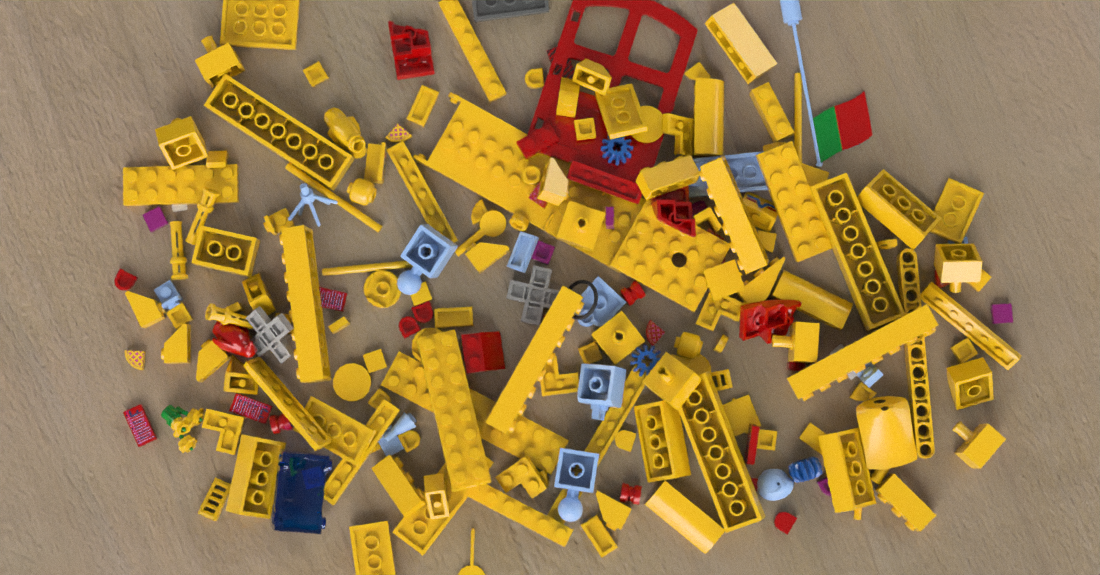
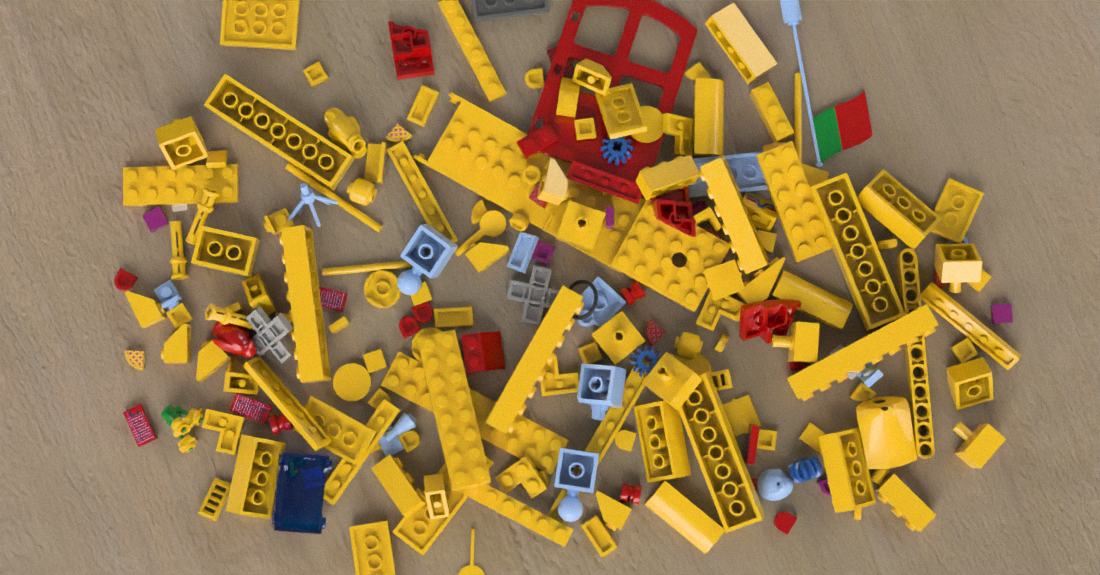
yellow brick [195,36,246,88] -> none

